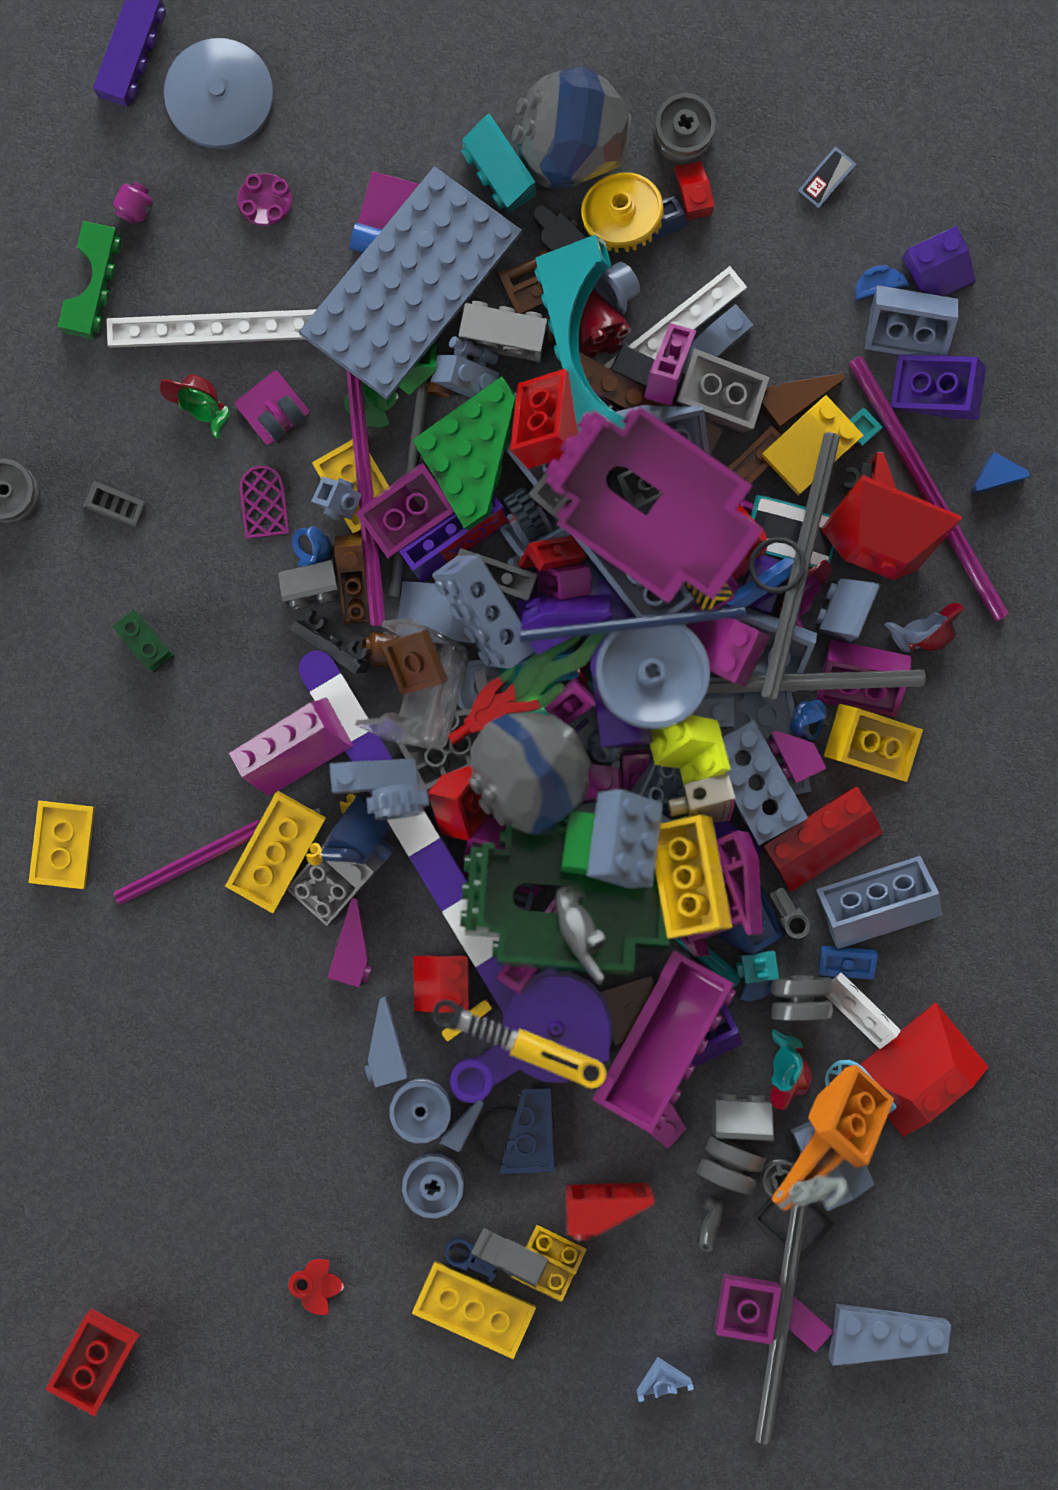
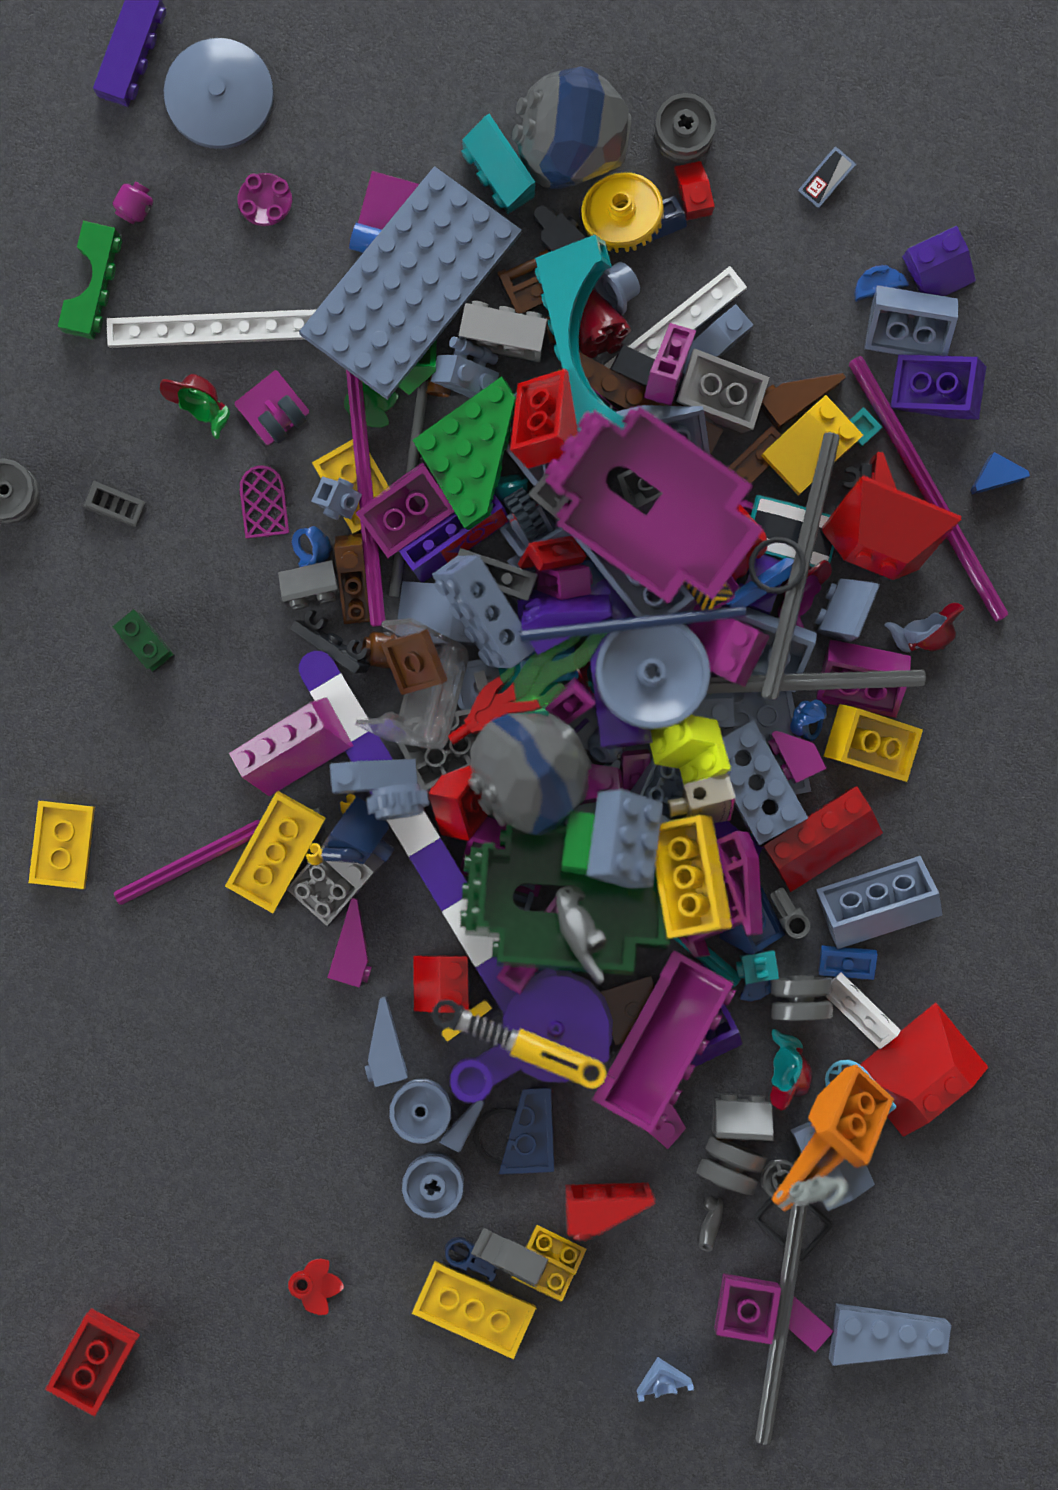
none -> teal brick [494,475,529,508]

